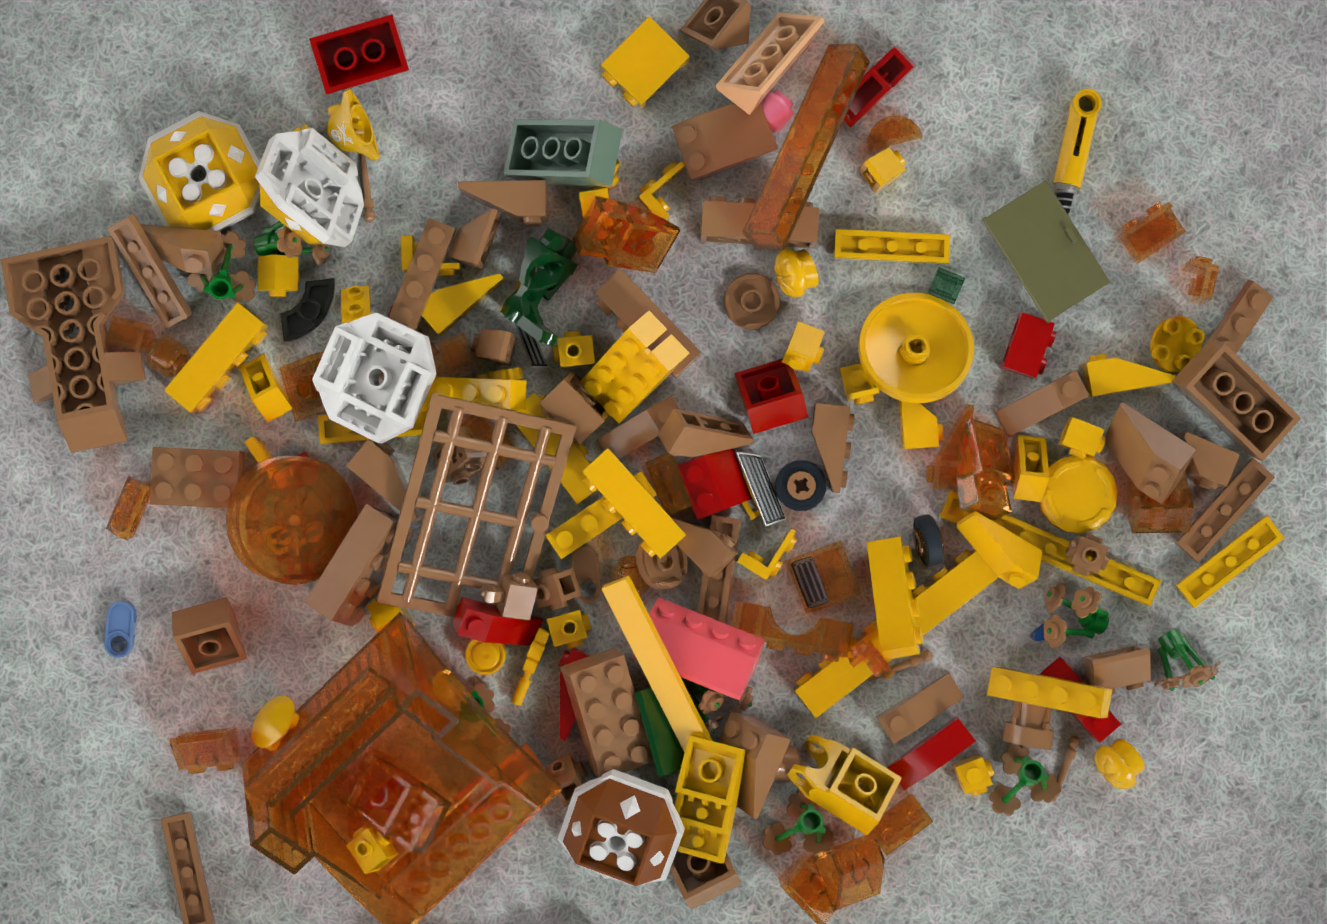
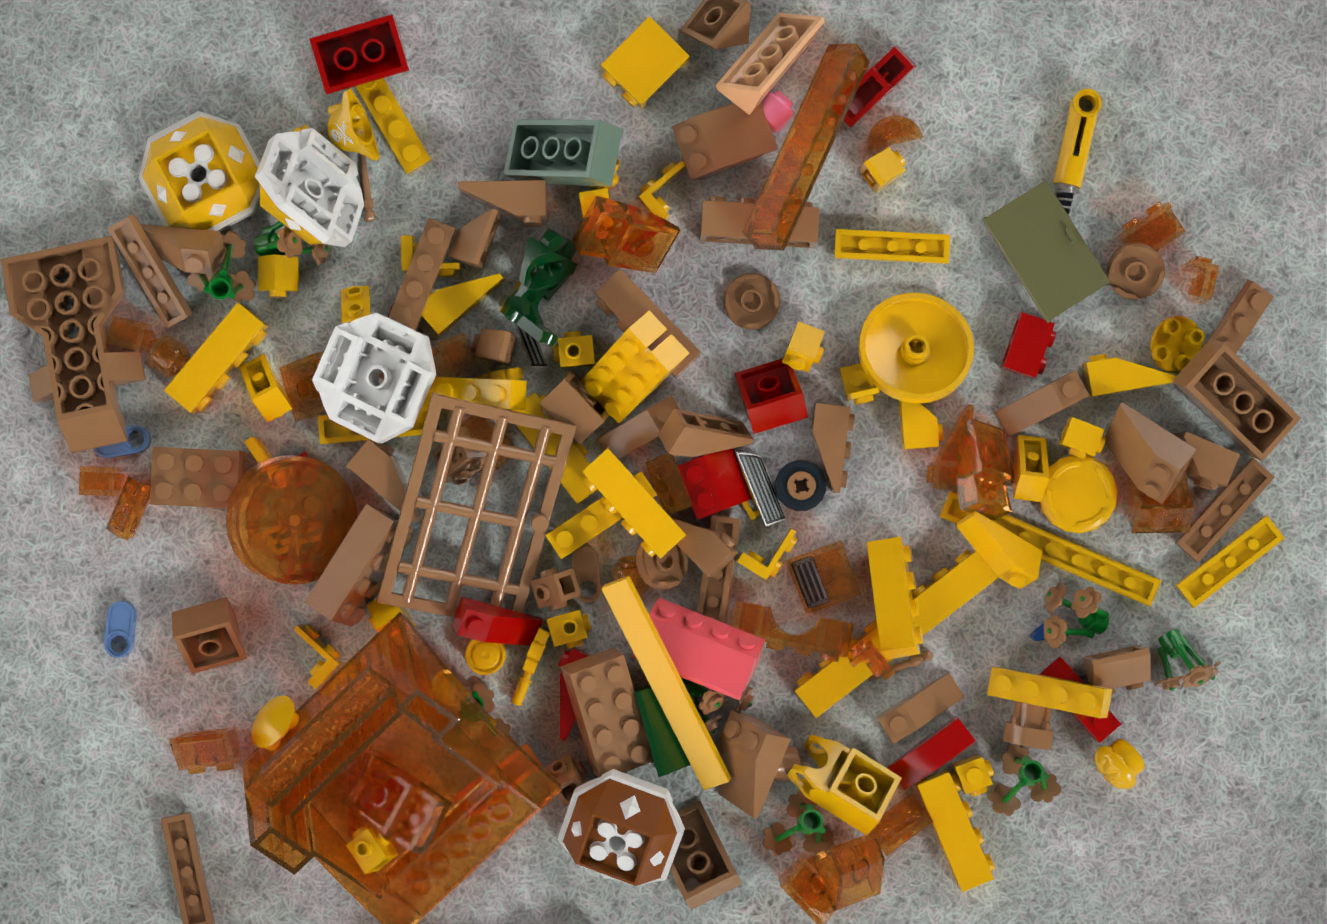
pearl dark grey tile [280,278,335,342] -> none
medium nougat brick [480,572,538,620] -> none
yellow slope [674,735,745,864] -> none
yellow piece [774,248,819,298] -> none
black wheel [913,514,944,567] -> none
clear green brick [927,267,965,304] -> none
medium nougat piece [1053,736,1080,801] -> none
medium nougat brick [1065,533,1110,577] -> none
none -> clear orange brick [79,466,125,496]
none -> medium blue piece [94,426,151,458]
none -> yellow bracket [293,624,342,690]
none -> yellow plate [355,78,432,175]
none -> yellow brick [915,769,995,892]
none -> medium nougat tile [1107,242,1165,300]

